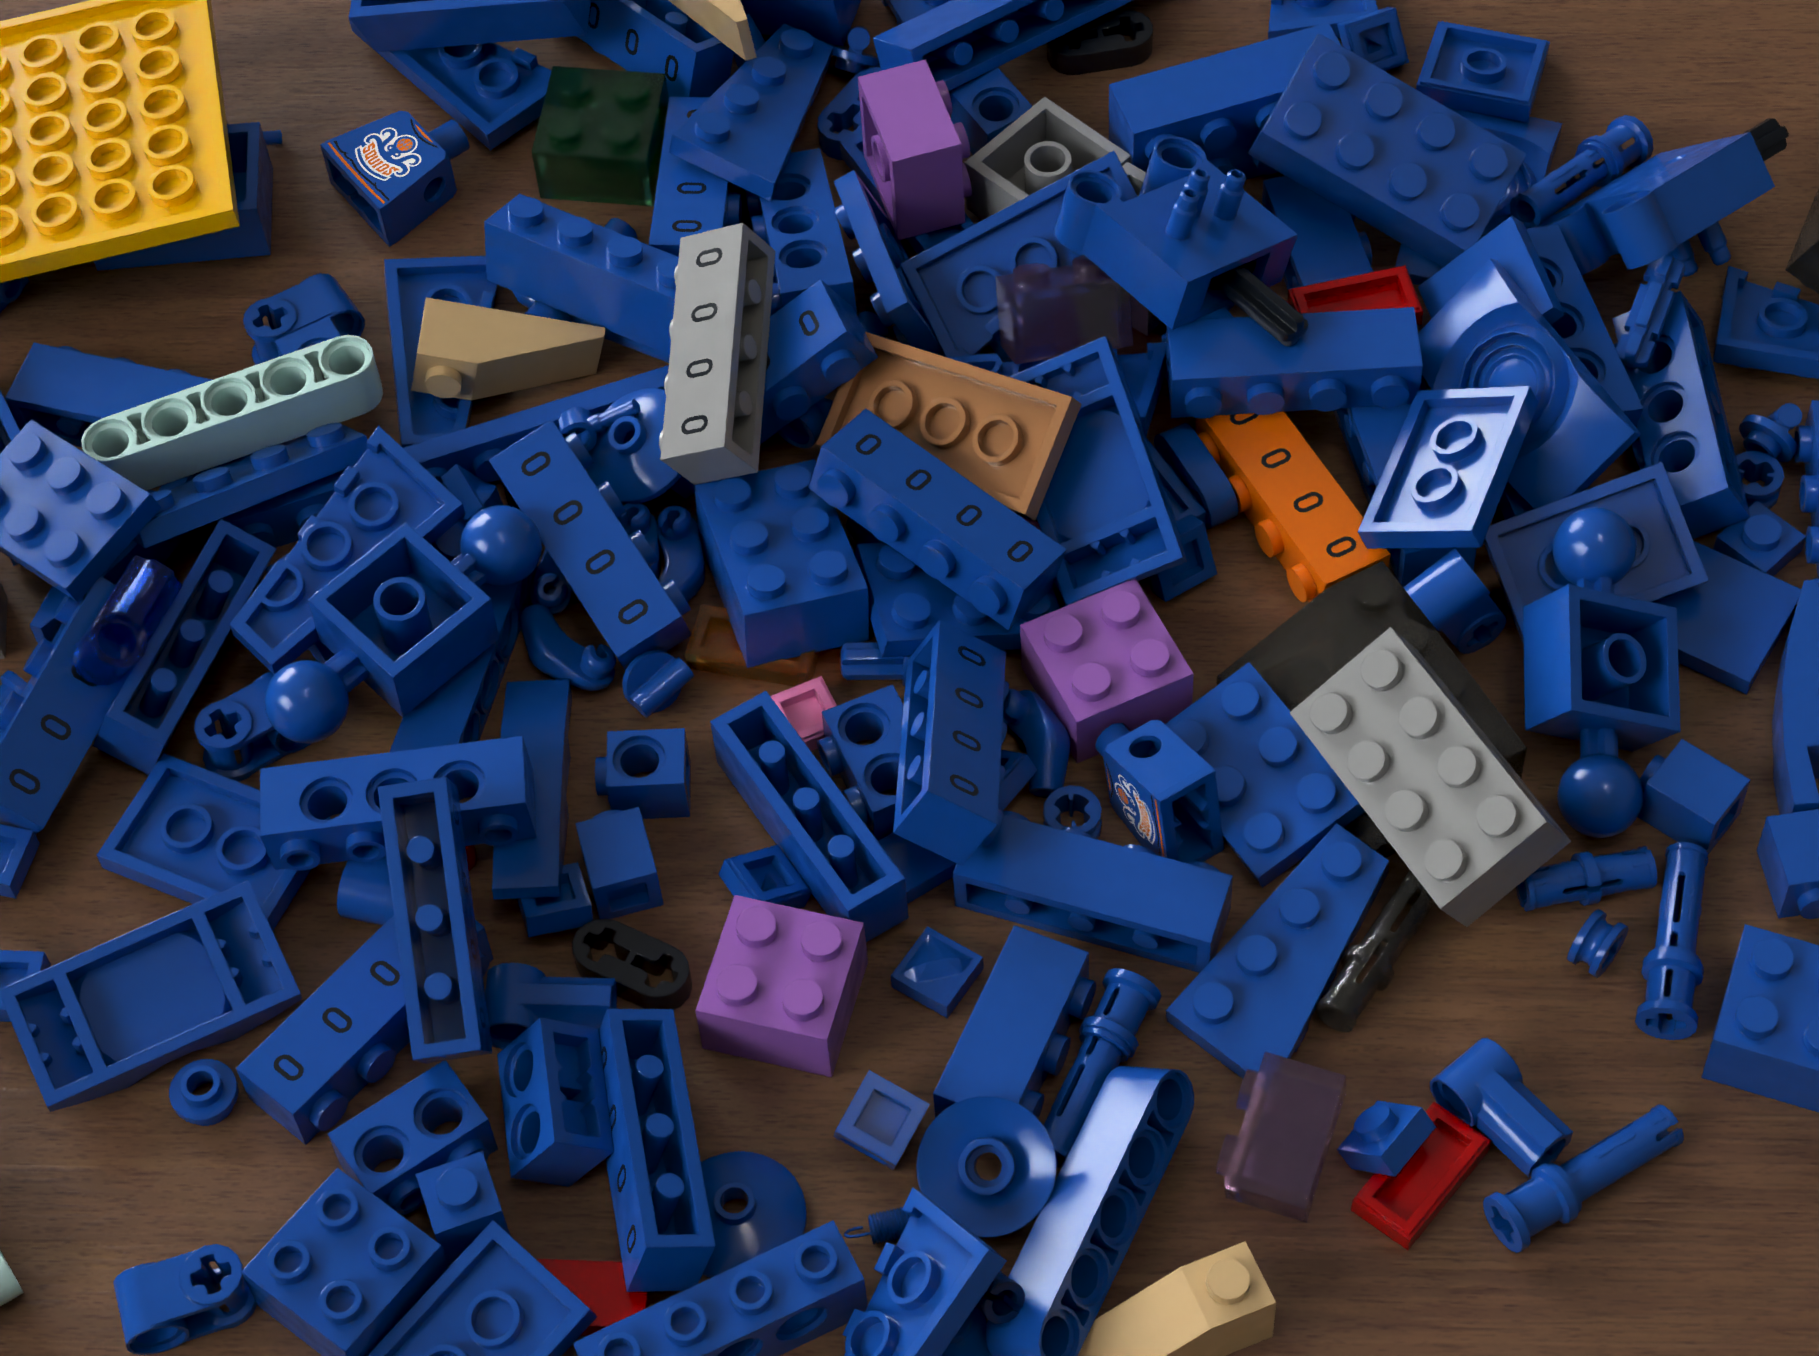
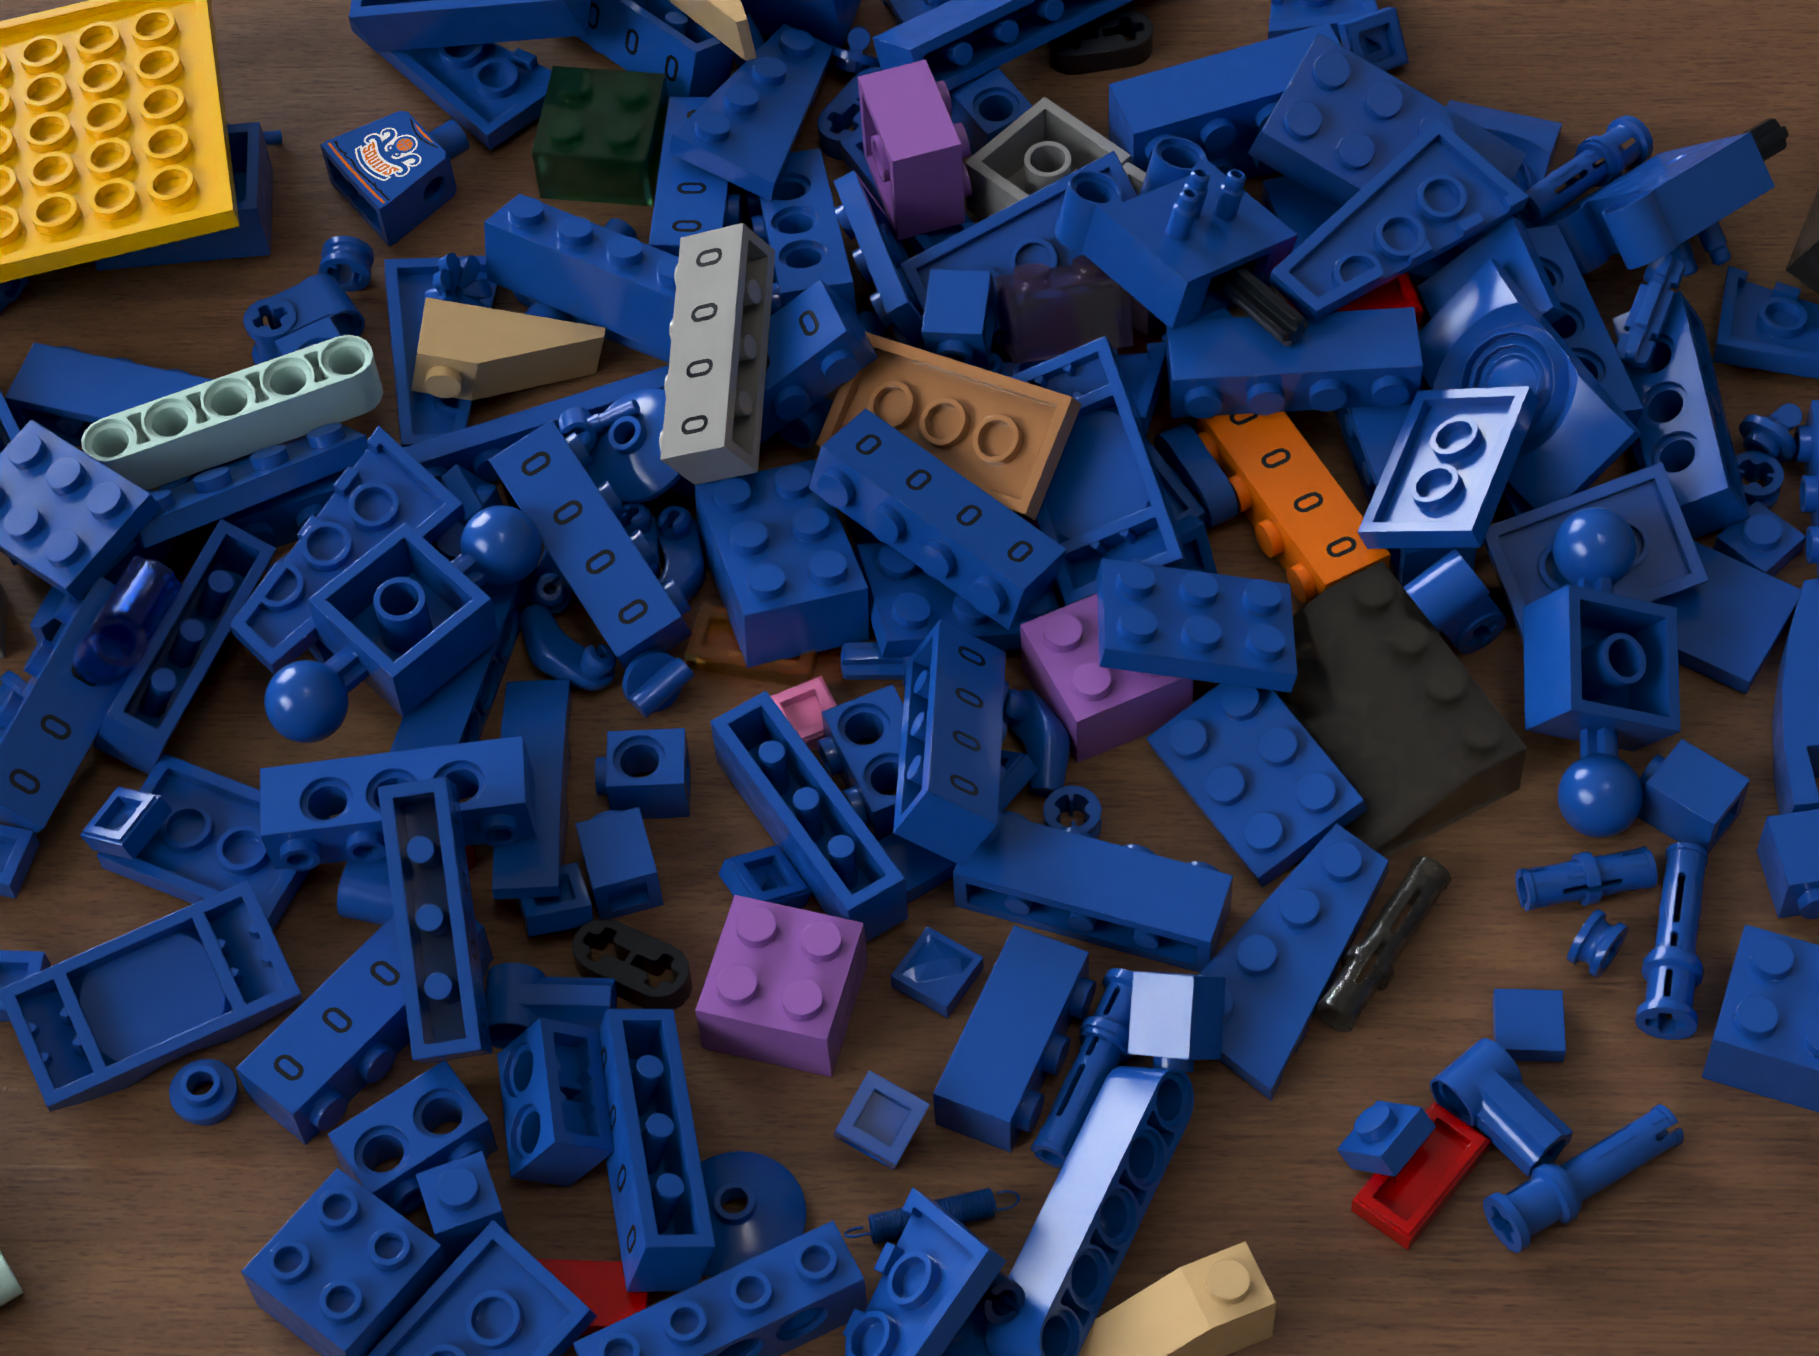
blue piece [113,1244,257,1355] -> none
blue piece [194,671,311,782] -> none
blue dish [916,1096,1057,1237] -> none
blue torso [1096,720,1224,863] -> none
clear purple brick [1216,1052,1347,1223] -> none
light grey brick [1290,627,1571,927] -> none
blue tile [1416,21,1550,123] -> none
none -> blue tile [80,787,173,860]
none -> blue bush [318,236,375,292]
none -> blue plant [424,252,493,307]
none -> blue brick [921,269,998,366]
none -> blue plate [1097,558,1298,693]
none -> brick [1128,971,1226,1072]
none -> blue wing [1268,119,1529,322]
none -> blue tile [1492,988,1566,1062]

